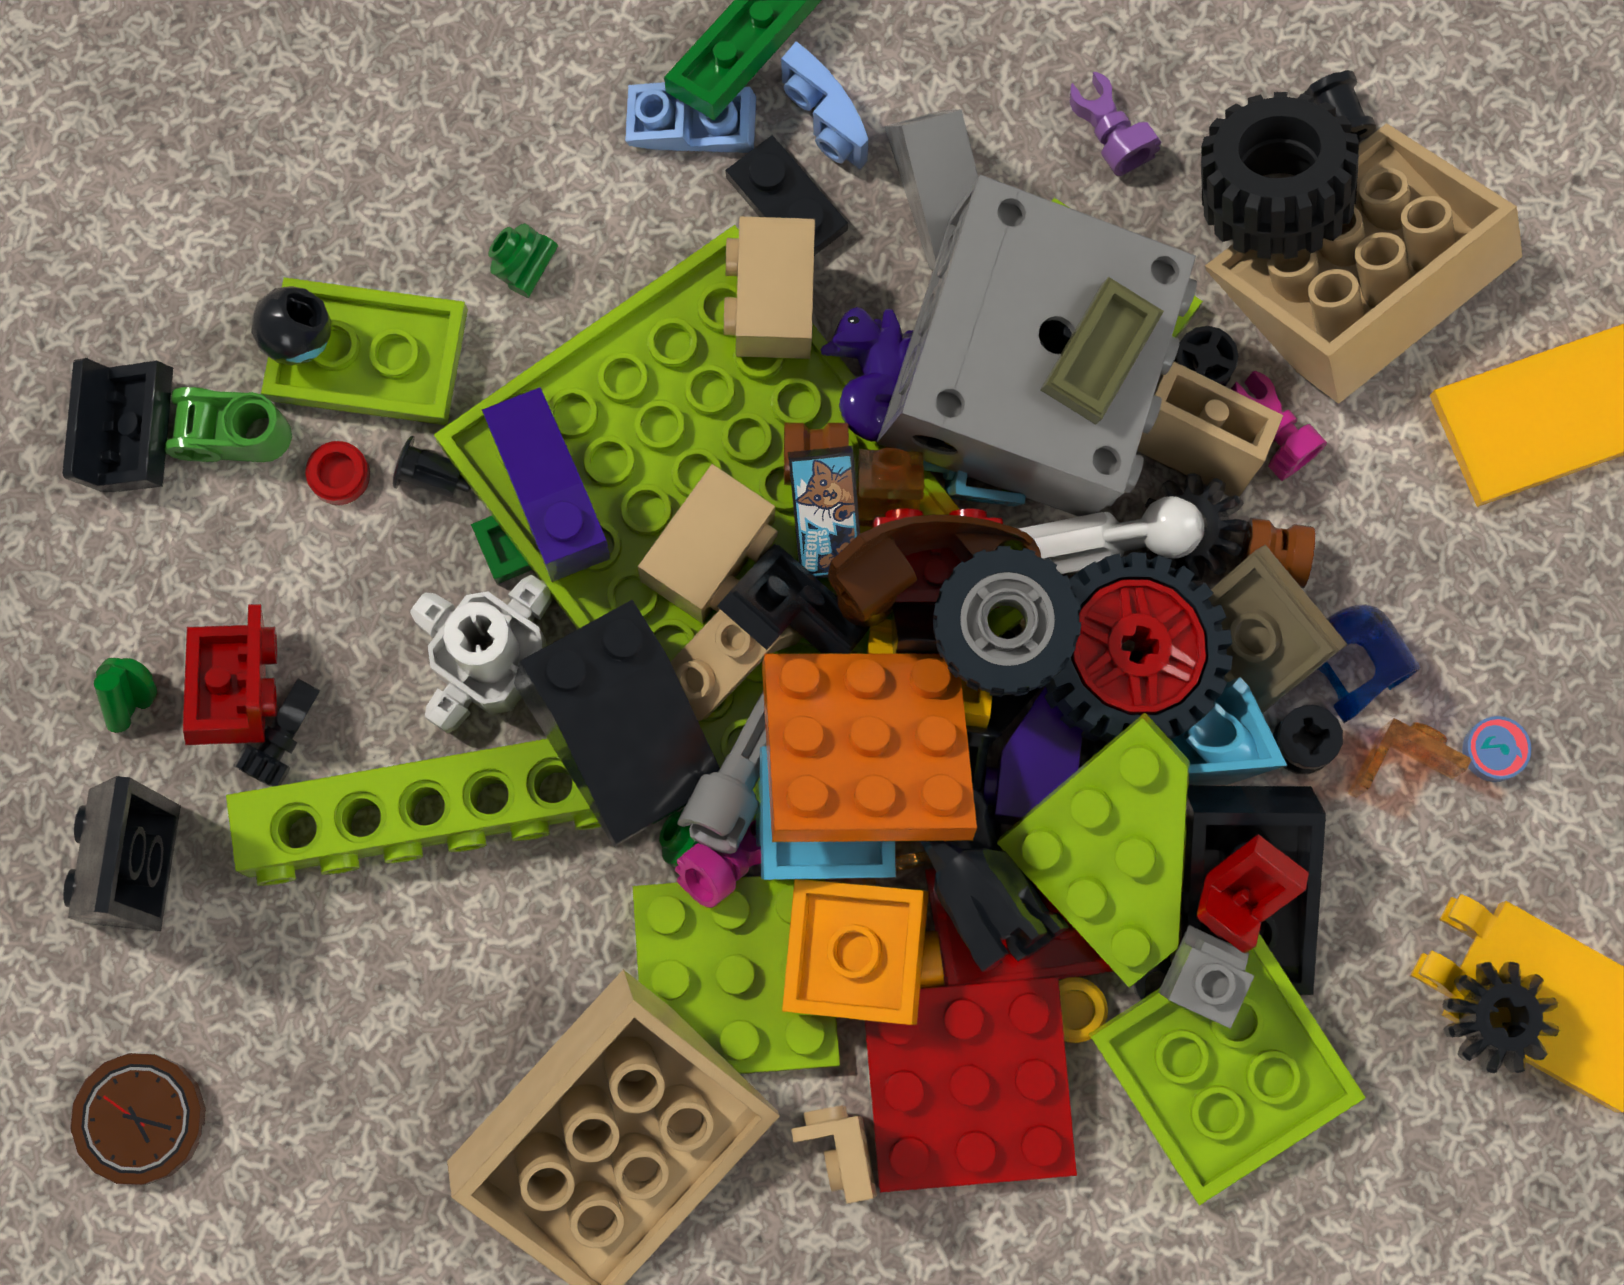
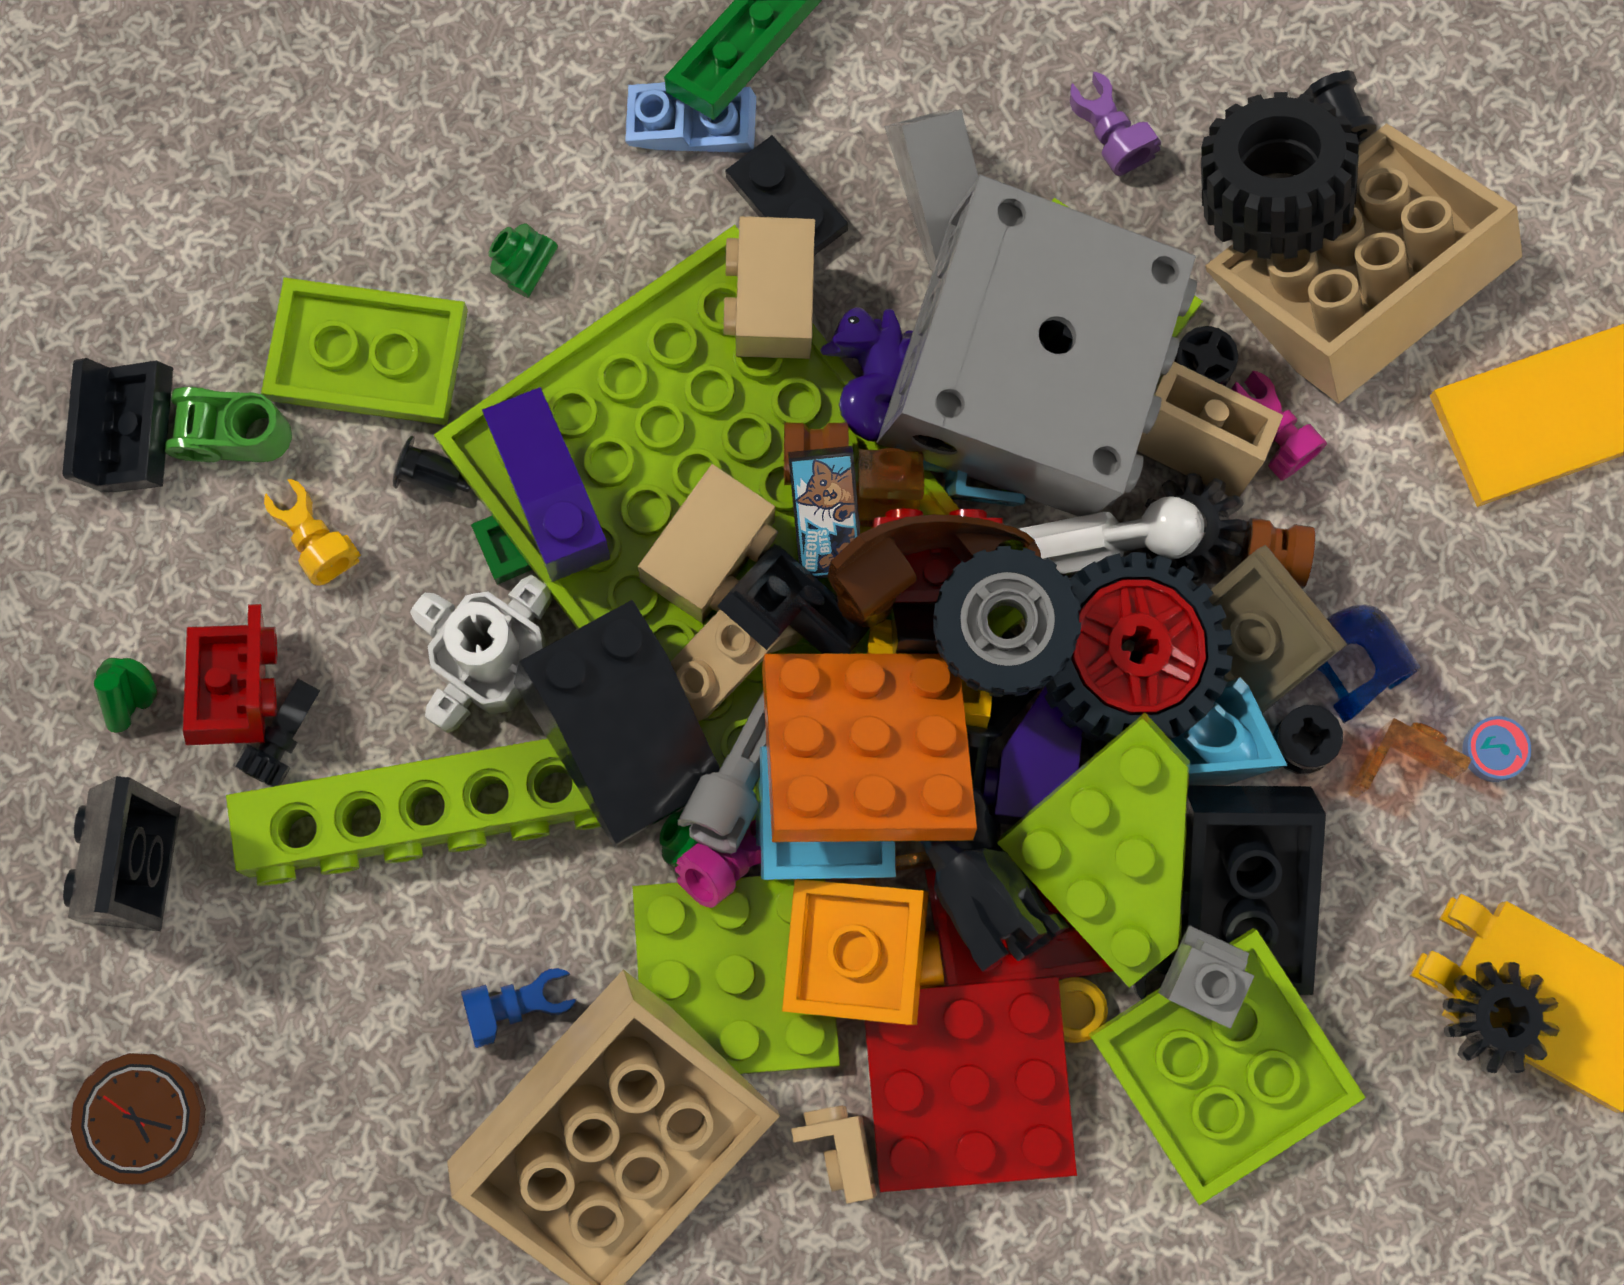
black piece [251,286,331,366] -> none
red tile [305,441,370,505] -> none
light blue slope [781,41,868,169] -> none
olive tile [1040,277,1164,425] -> none
red bracket [1197,834,1309,953] -> none
none -> yellow piece [264,479,361,586]
none -> blue piece [461,968,577,1049]

